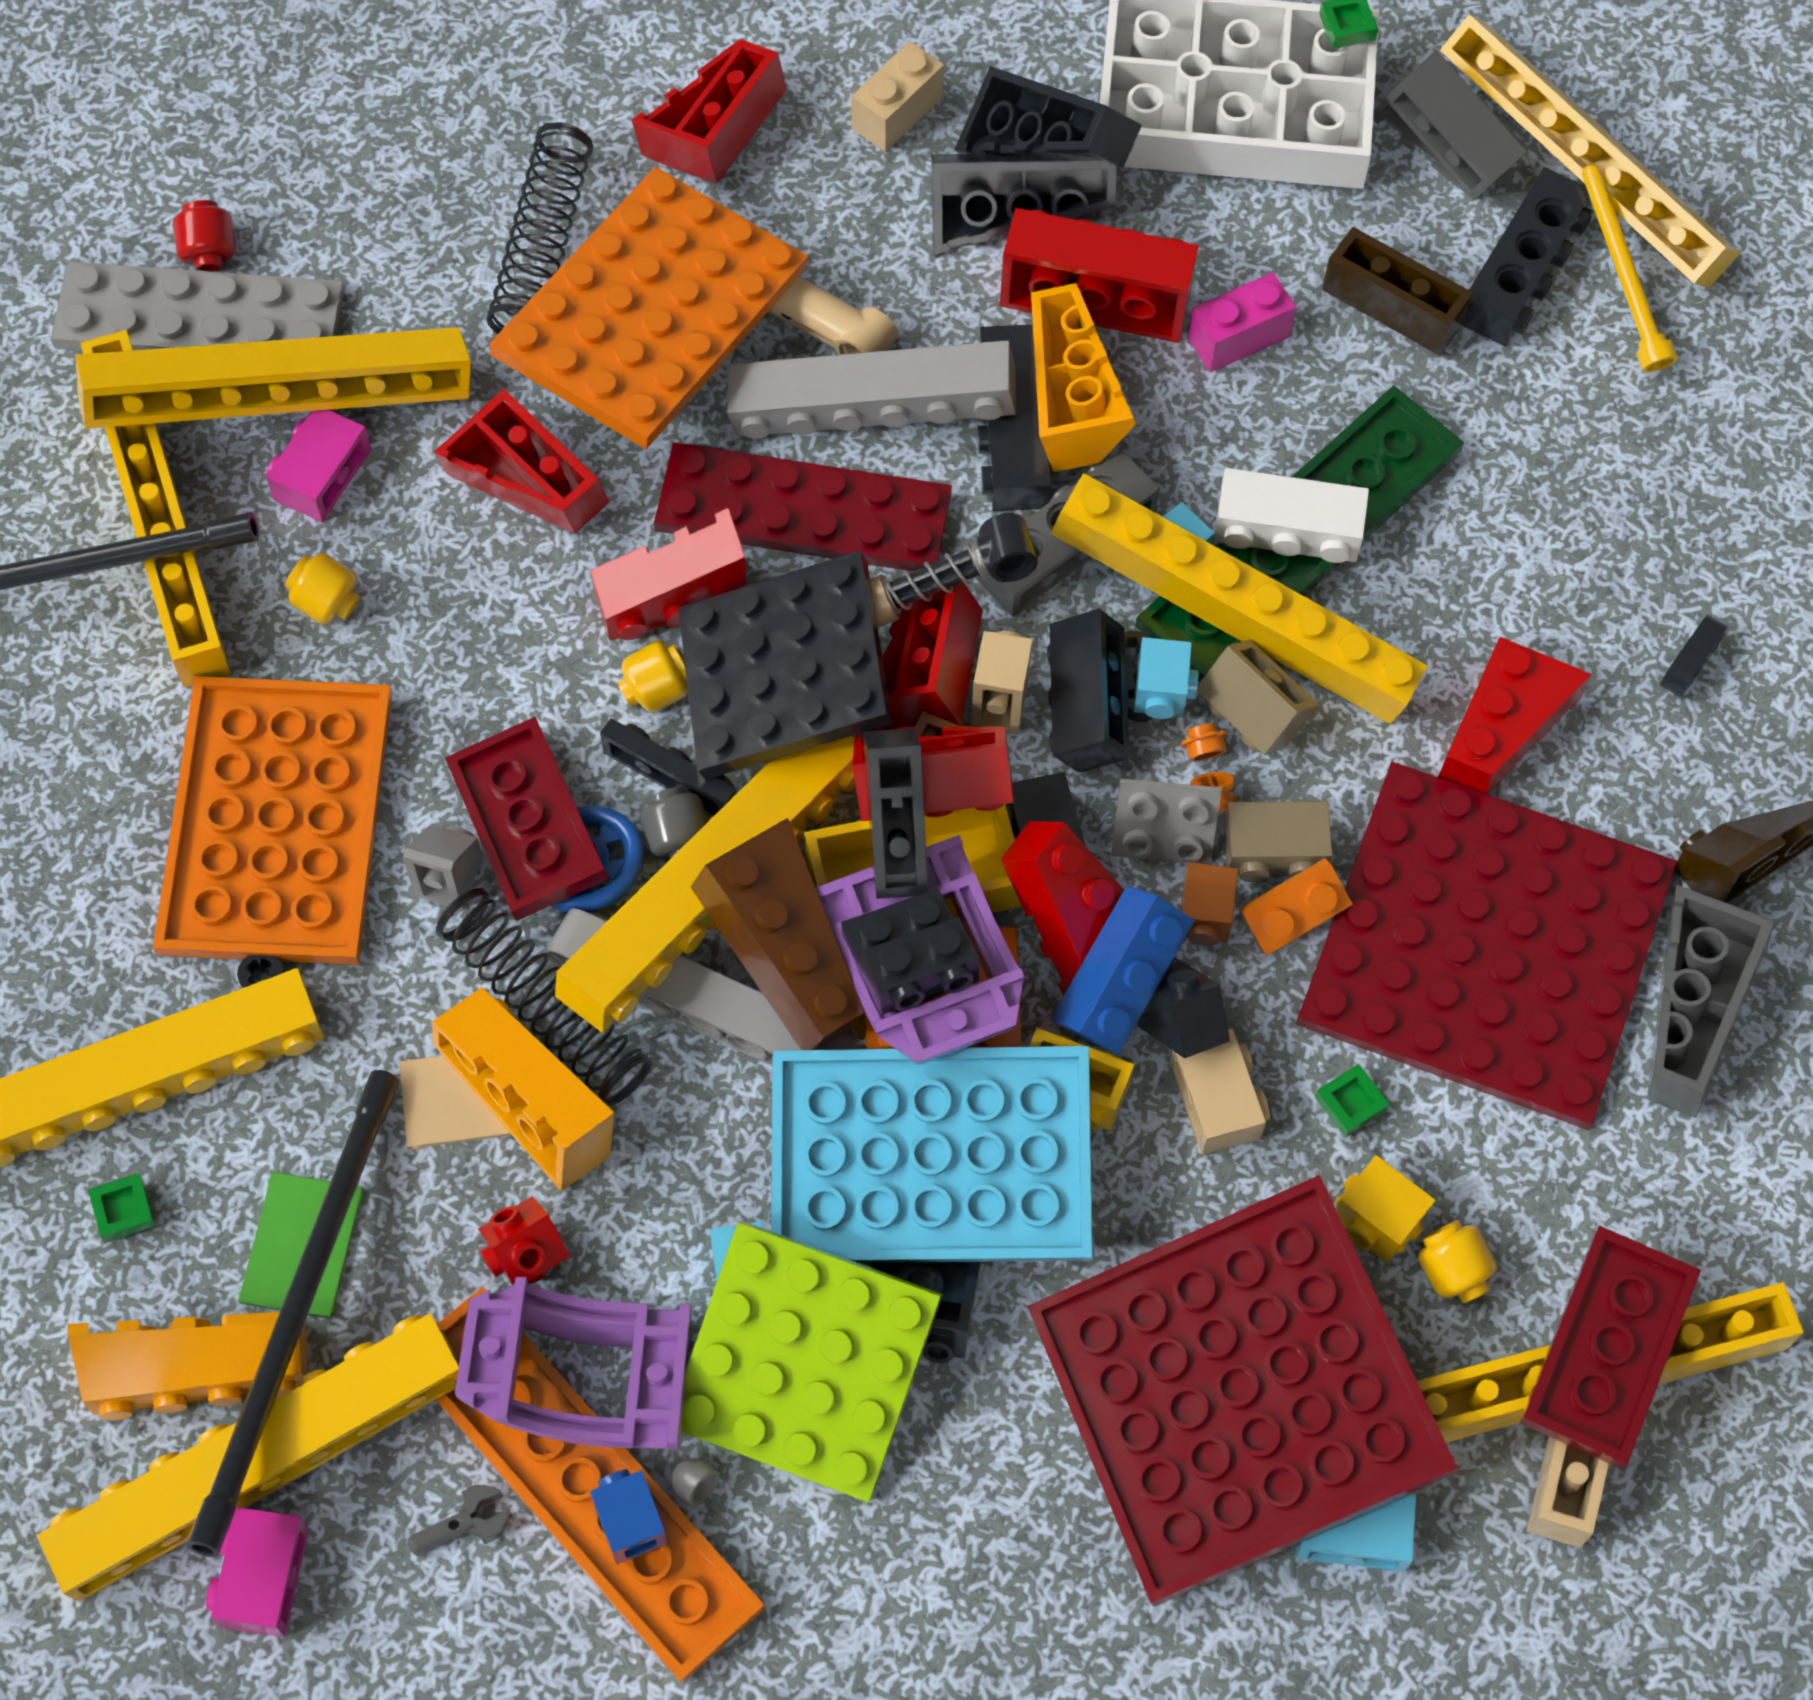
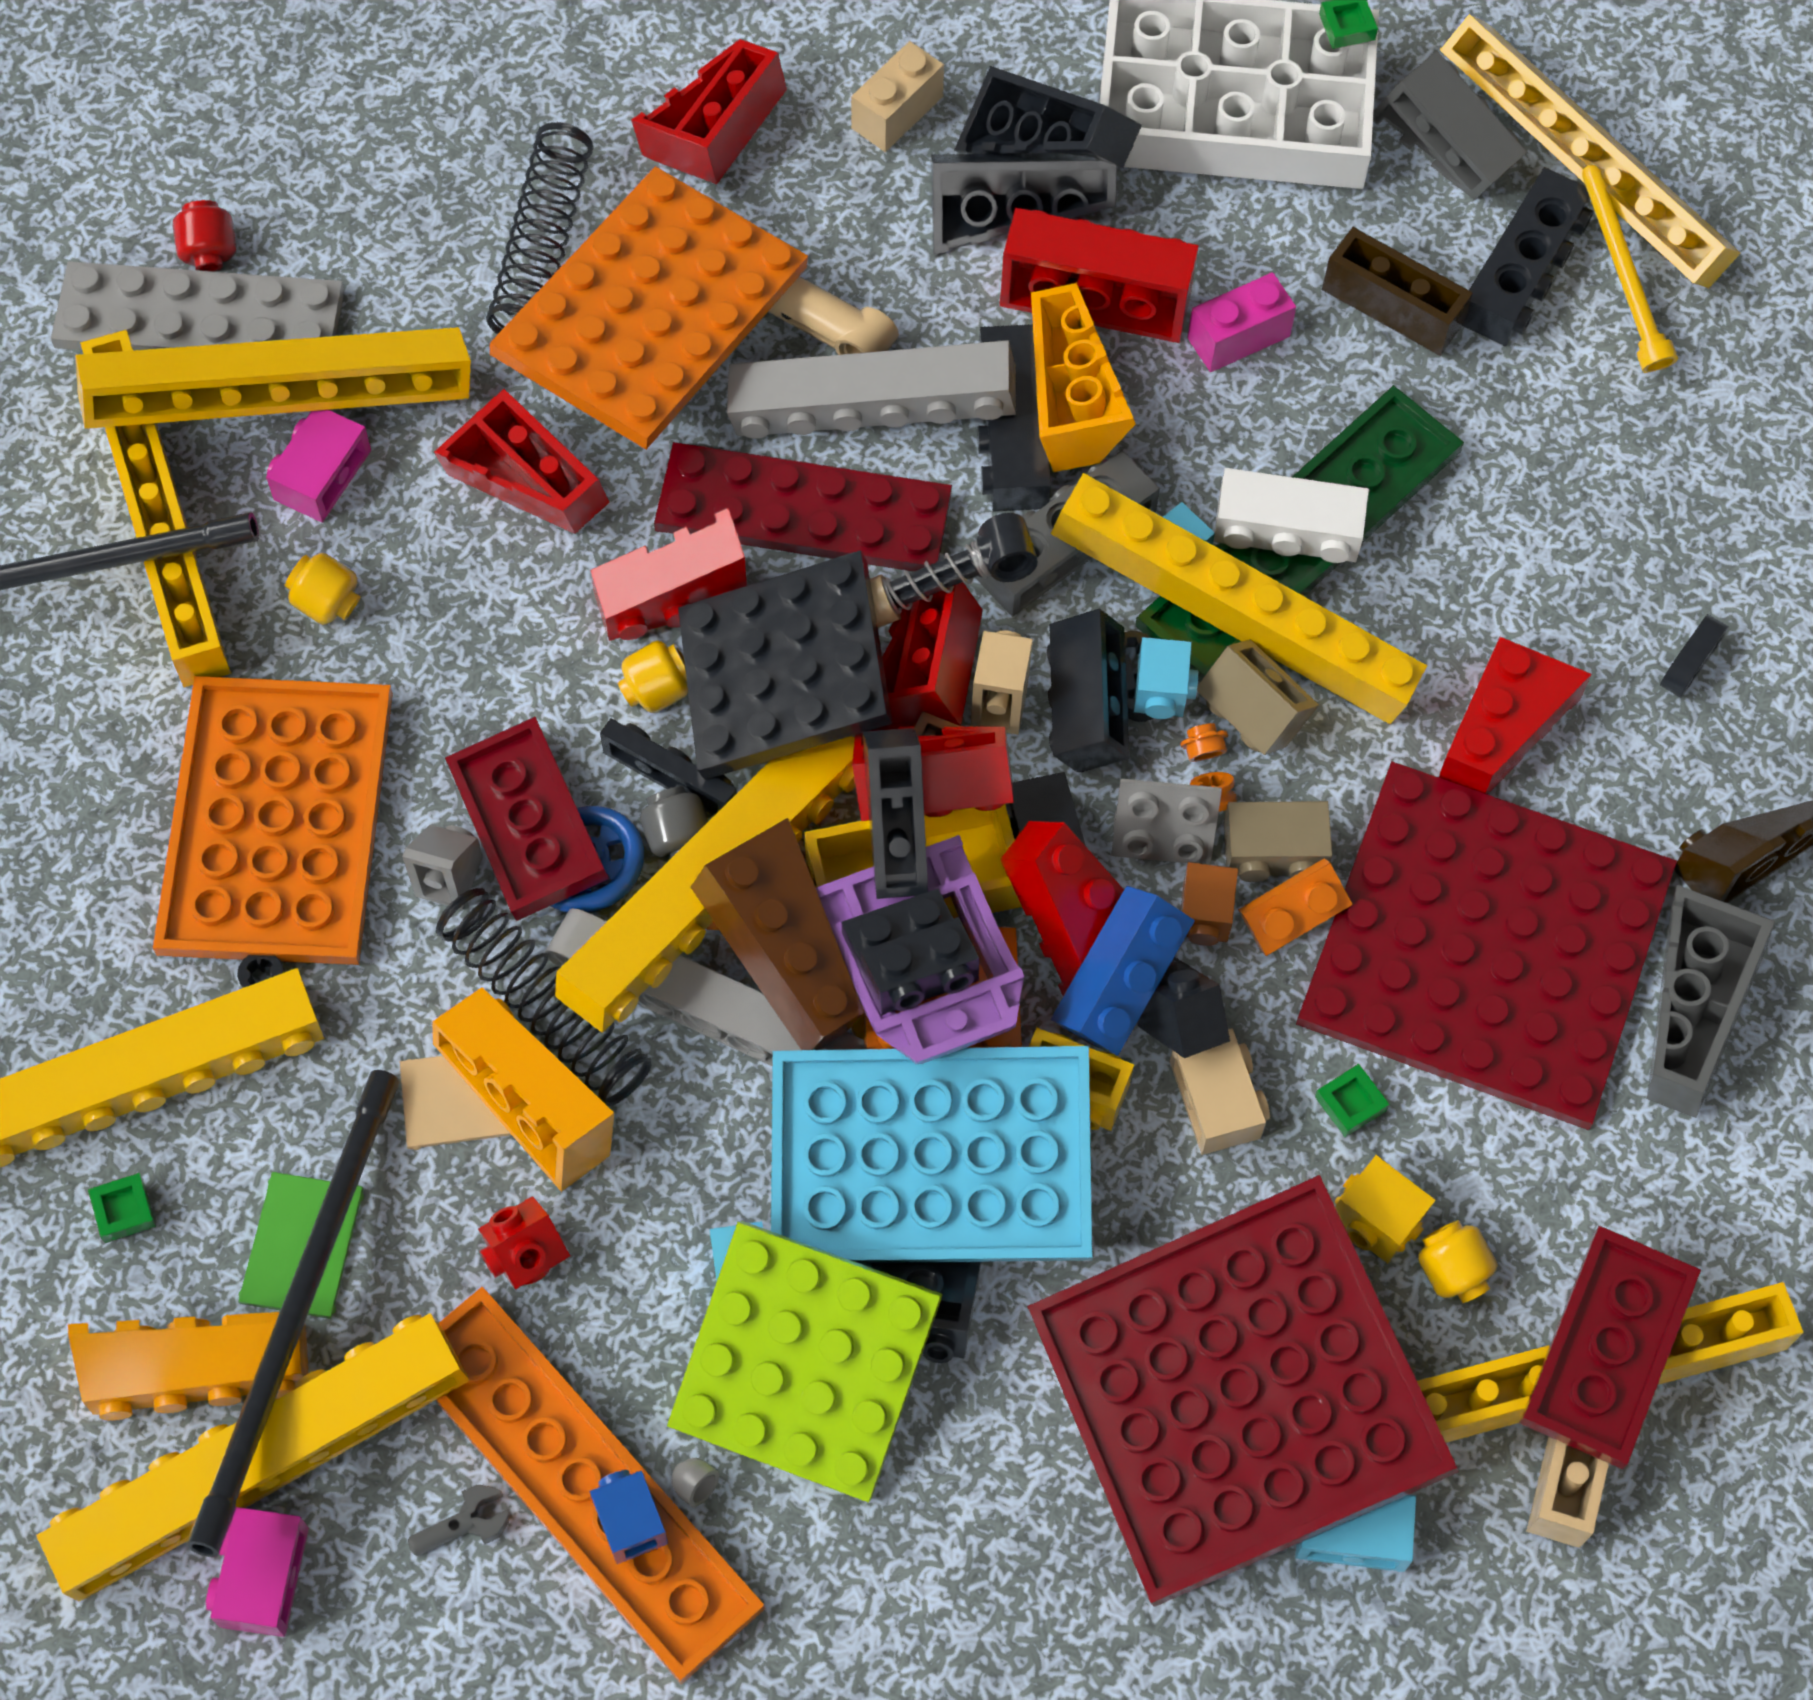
medium lavender wedge [455,1277,692,1449] -> none

